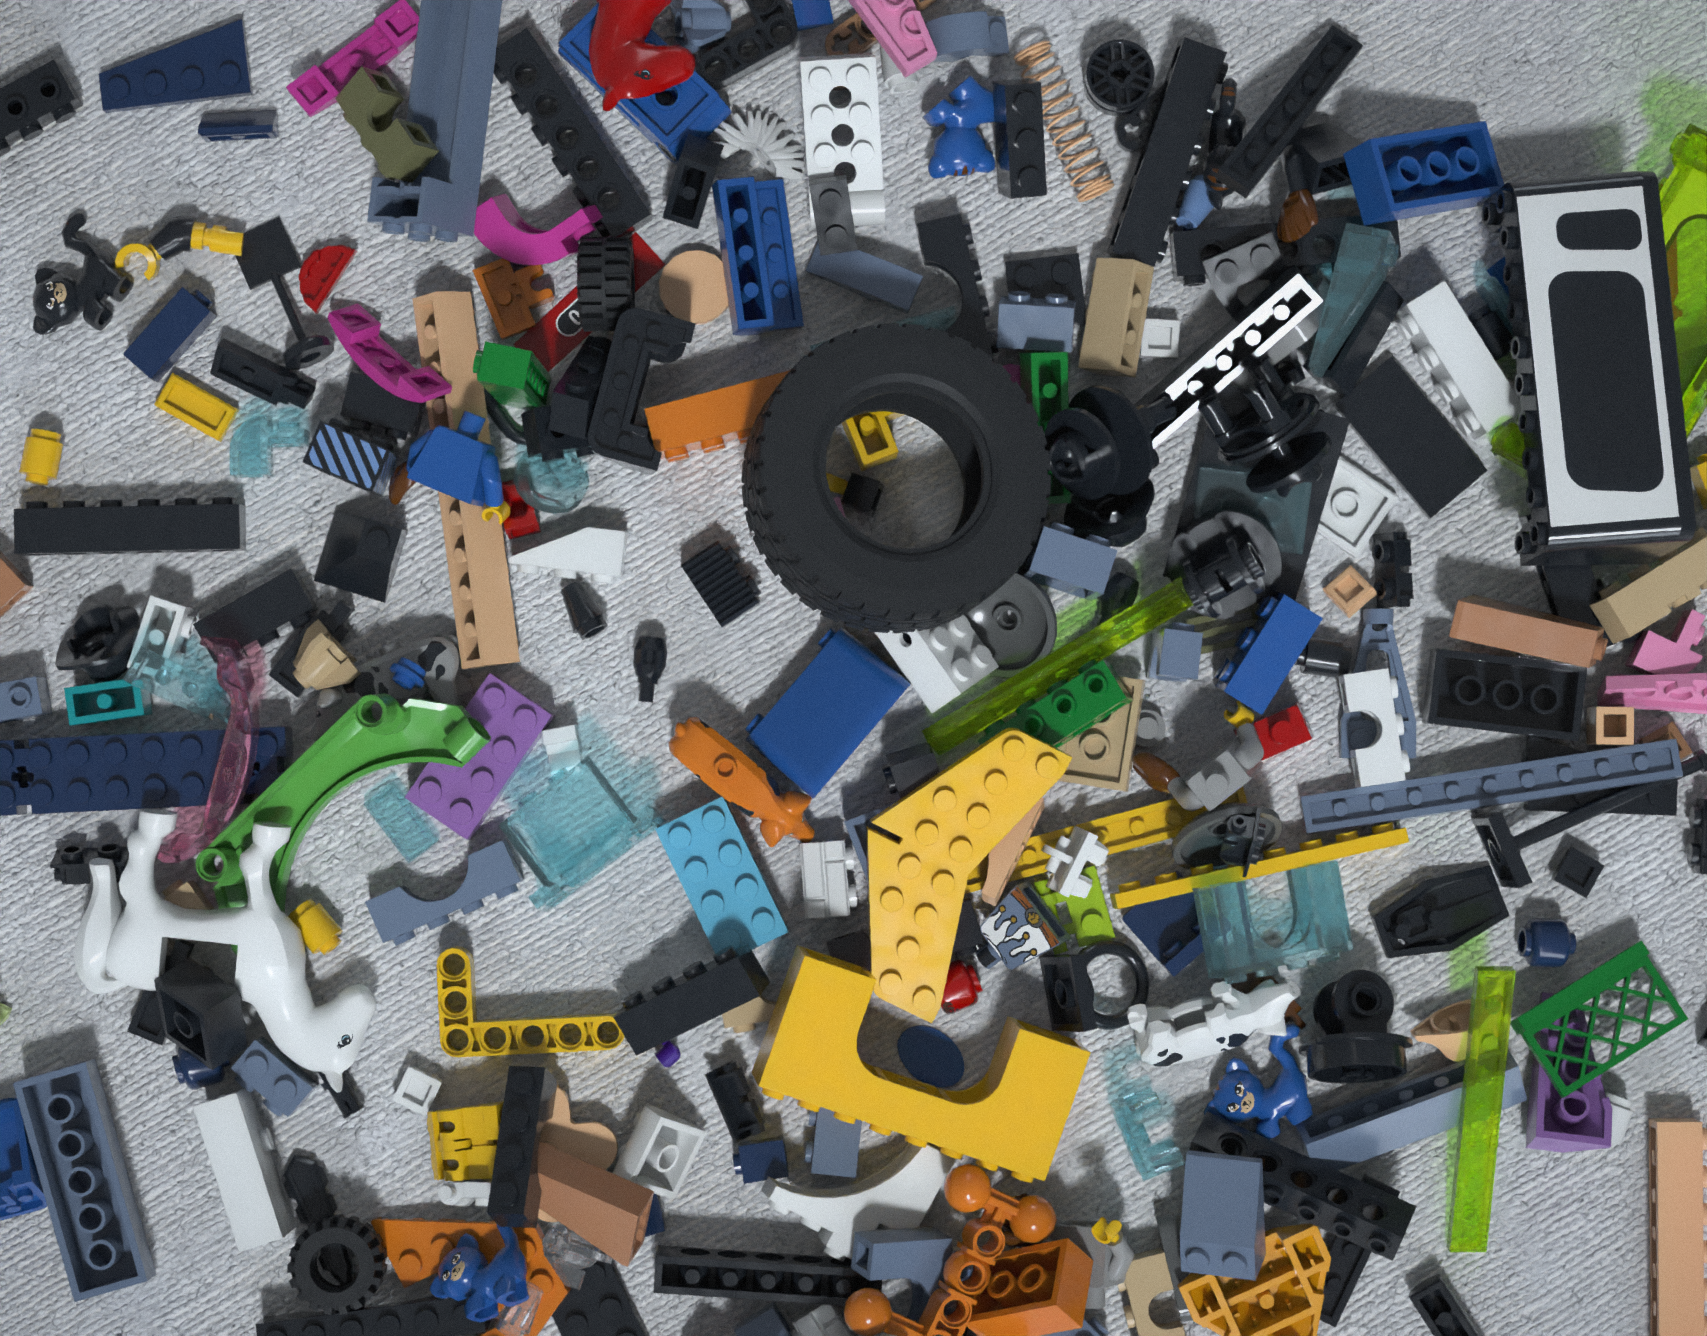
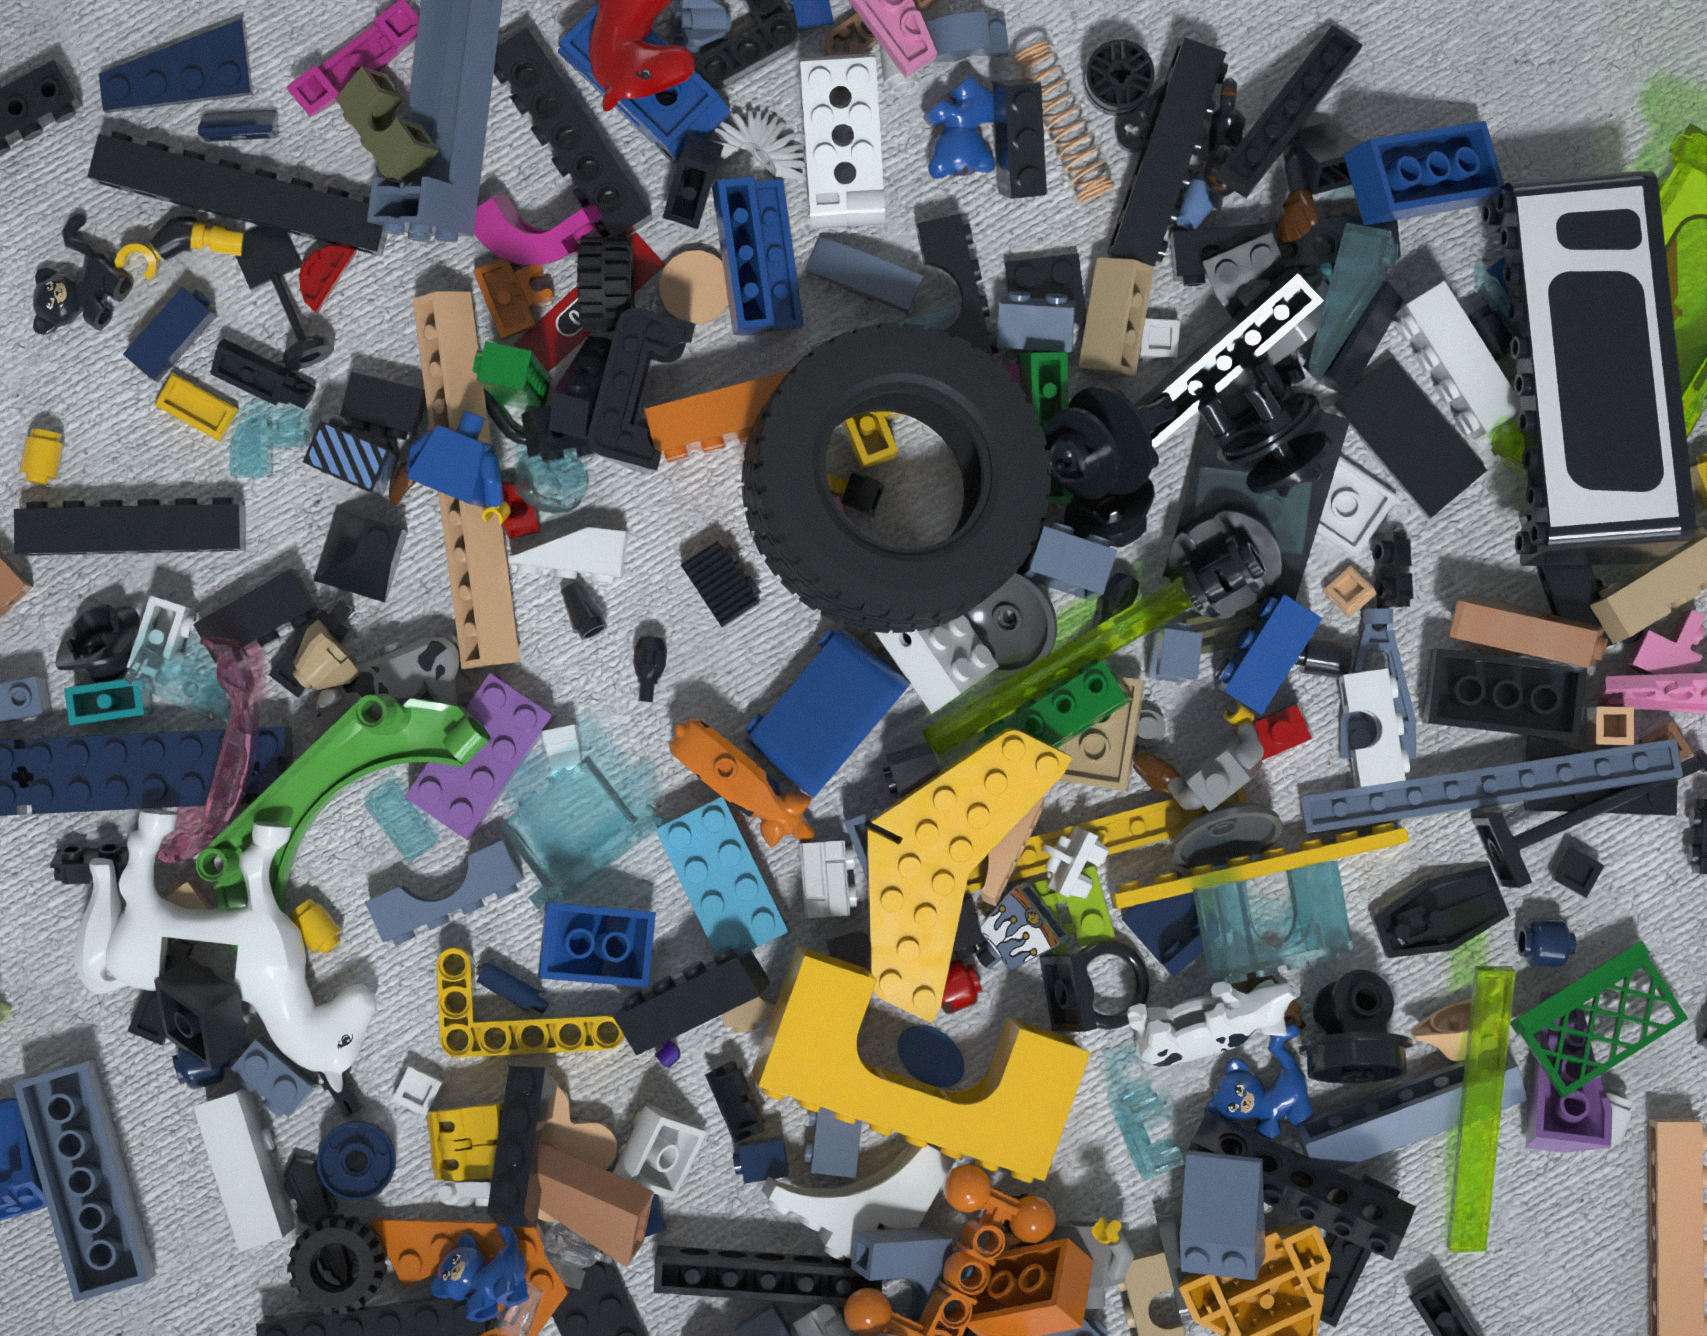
dark pink slope [328,303,452,403] -> none
blue plate [389,657,426,691] -> none
black plate [809,174,857,256] -> none
black hinge [1219,808,1266,878] -> none
none -> black brick [87,131,388,257]
none -> dark blue wheel [317,1120,396,1201]
none -> dark blue cylinder [476,959,550,1014]
none -> blue slope [538,902,656,988]

